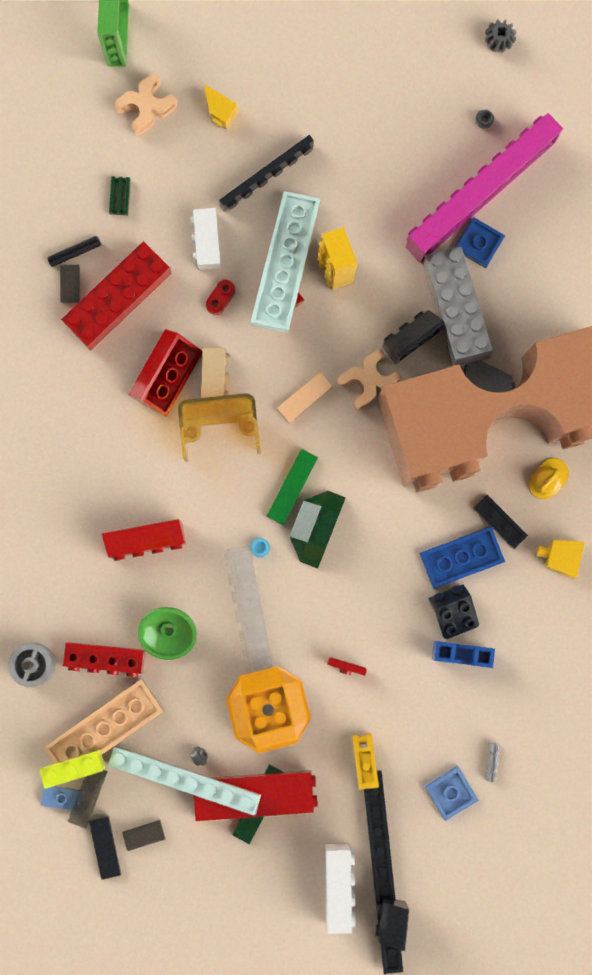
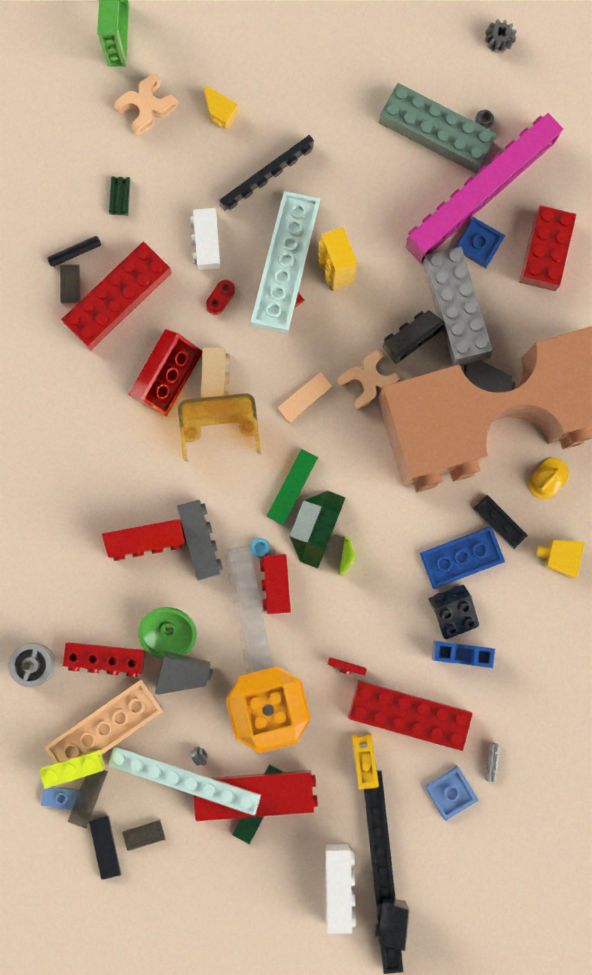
none -> dark grey slope [155,651,213,695]
none -> dark grey brick [177,500,223,581]
none -> red brick [260,554,291,614]
none -> lime slope [339,536,357,576]
none -> red brick [348,680,473,751]
none -> sand green brick [379,83,497,174]
none -> red brick [519,205,577,291]

